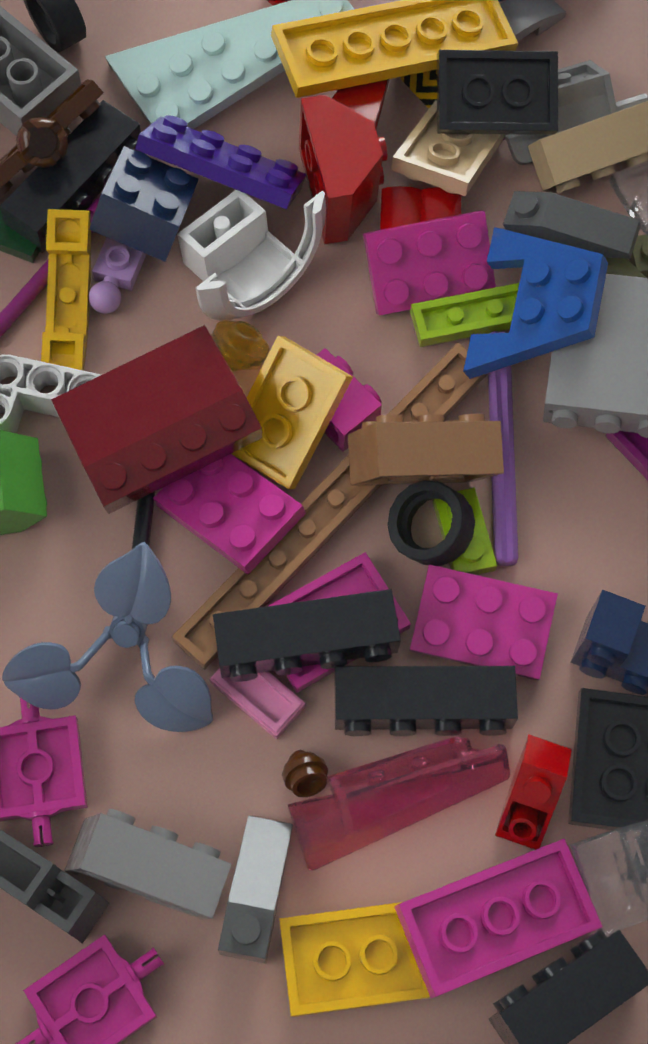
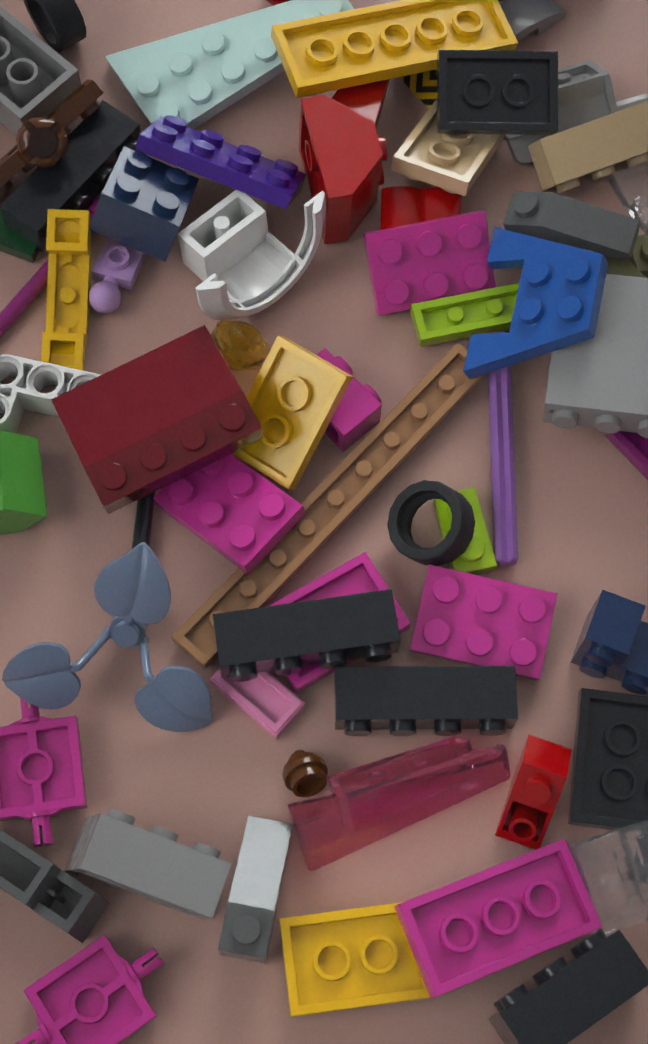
medium nougat brick [348,414,504,485] -> none

